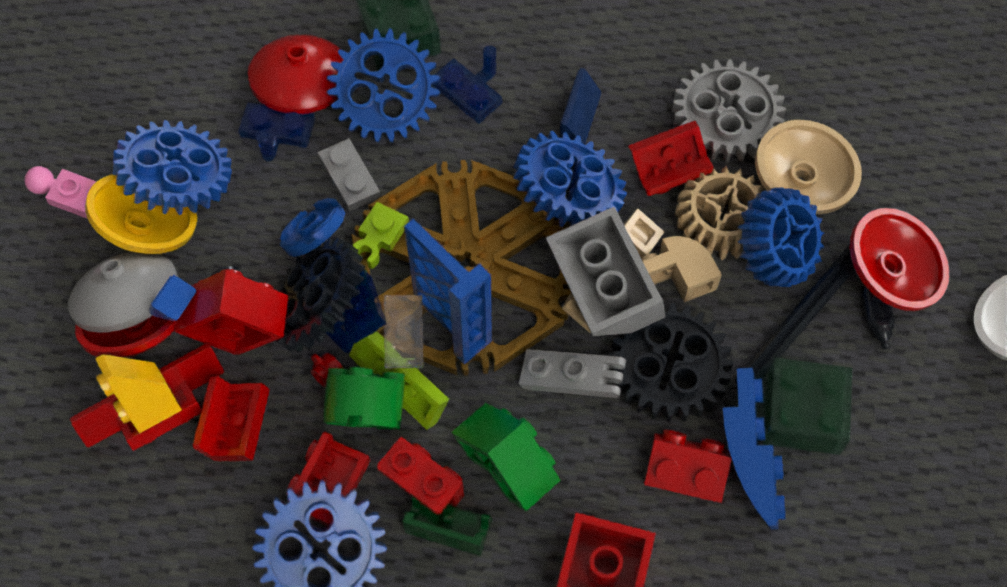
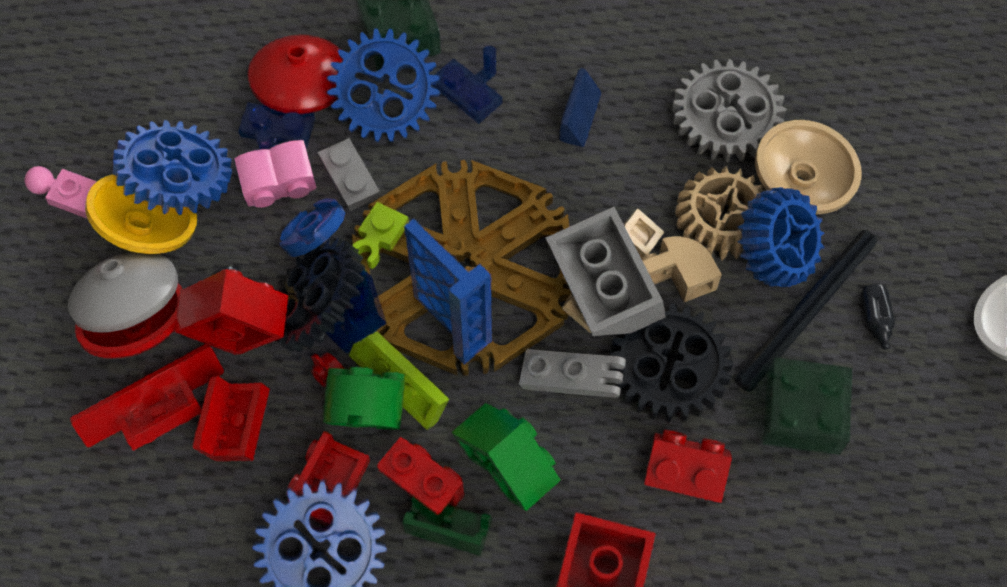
yellow slope [95,354,181,434] -> none
blue slope [149,275,196,321] -> none
clear slope [384,295,423,368] -> none
blue gear [513,131,627,227] -> none
red bracket [628,120,714,196] -> none
blue slope [723,368,786,530] -> none
red dish [850,208,949,311] -> none
none -> bright pink brick [234,140,317,208]

